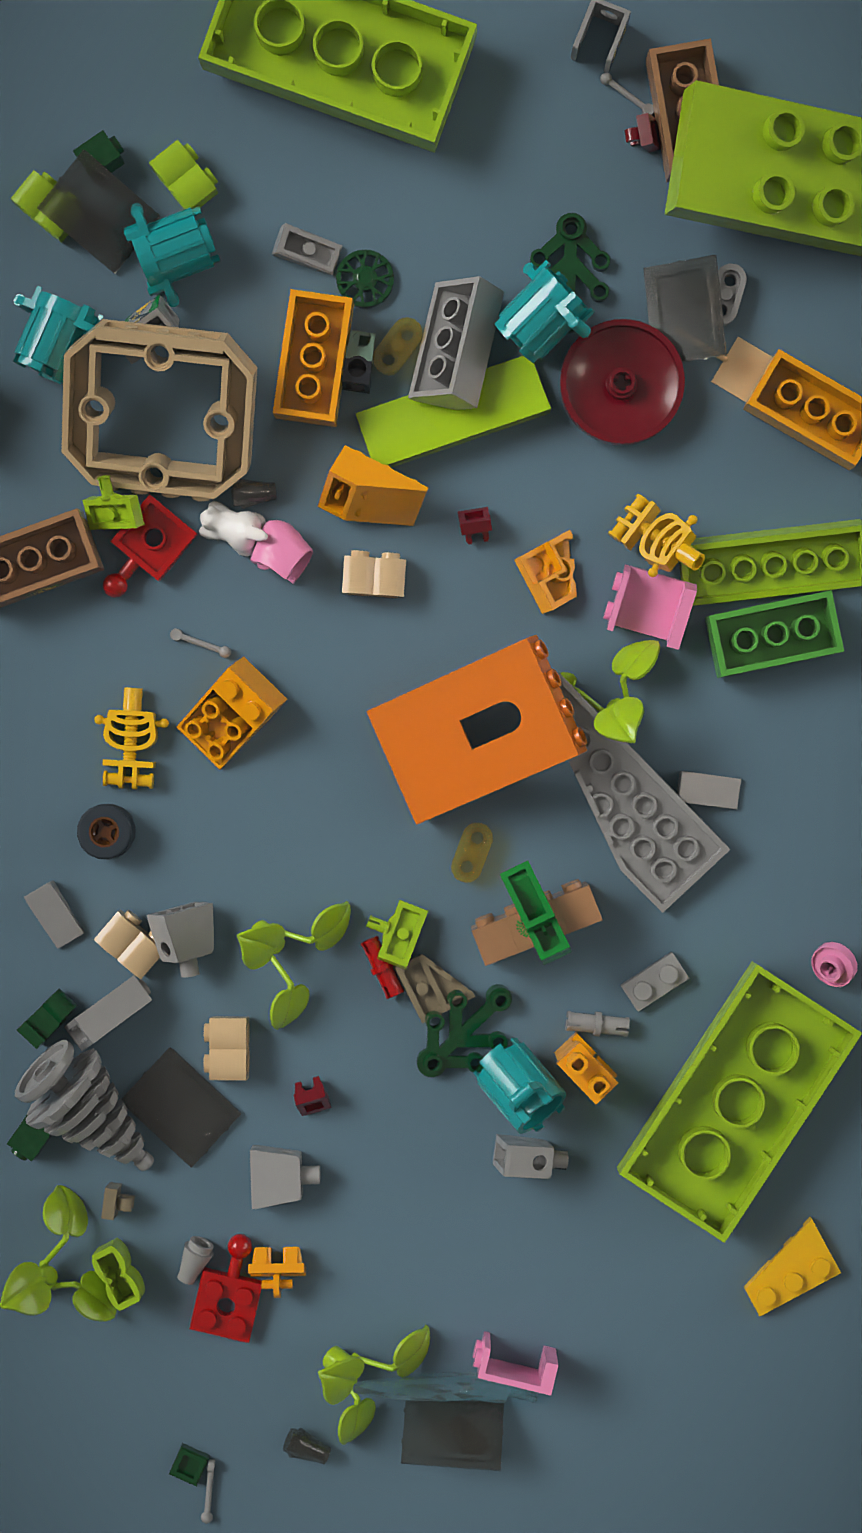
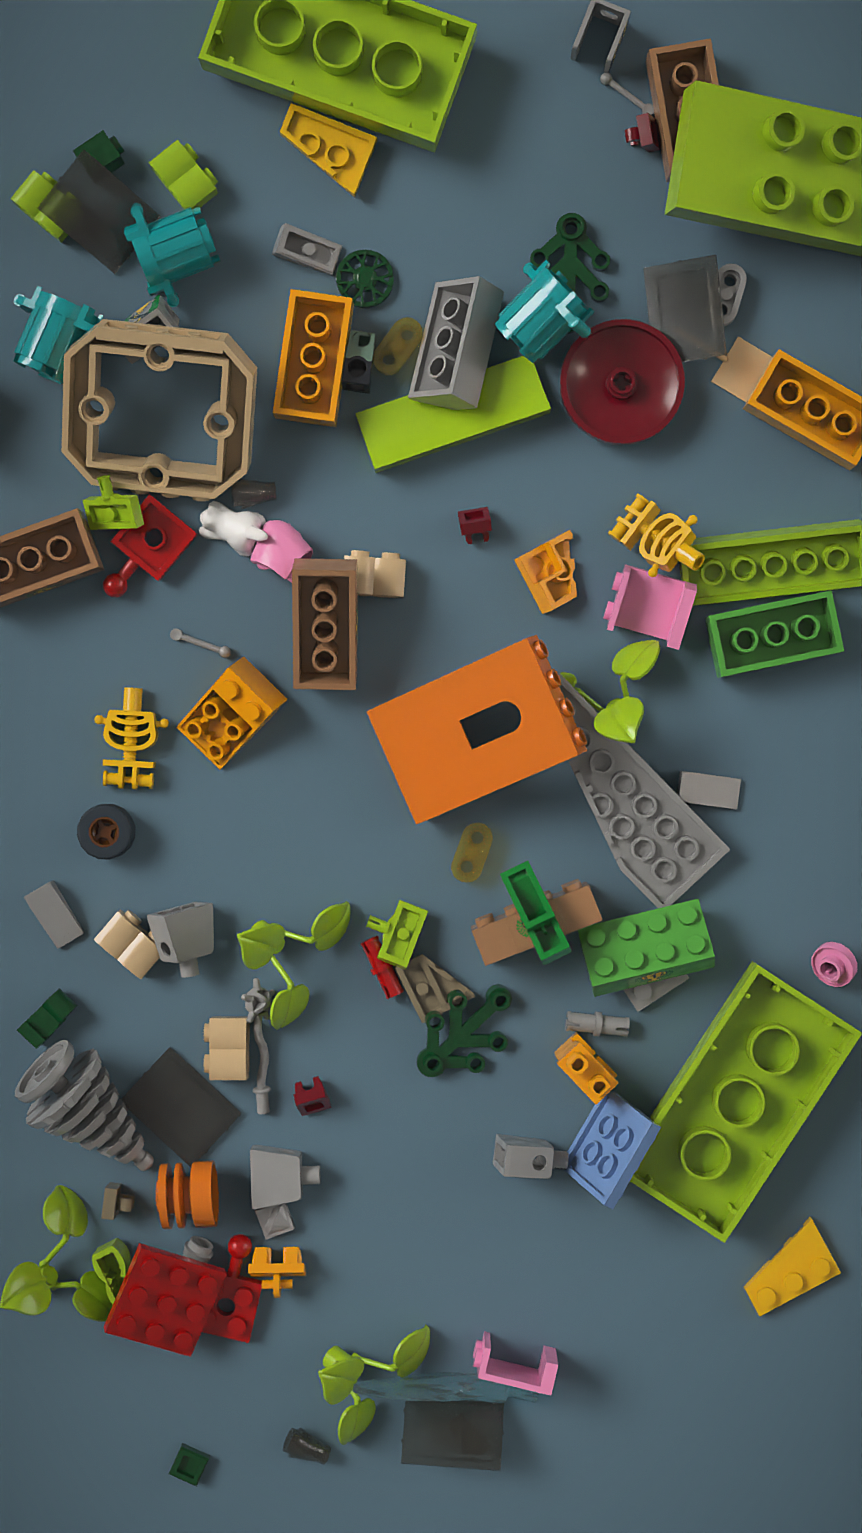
dark green brick [7,1115,52,1162] -> none
light grey slope [64,975,152,1051] -> none
light grey hinge [201,1459,215,1524] -> none
light orange slope [318,445,428,526] -> none
teal container [473,1038,567,1134] -> none
none -> red plate [103,1243,227,1357]
none -> orange wheel [156,1160,219,1230]
none -> light grey piece [241,978,275,1114]
none -> light grey tile [255,1203,295,1240]
none -> yellow wing [280,103,378,198]
none -> medium nougat brick [292,558,358,690]
none -> medium blue plate [564,1090,661,1209]
none -> bright green brick [578,899,715,997]

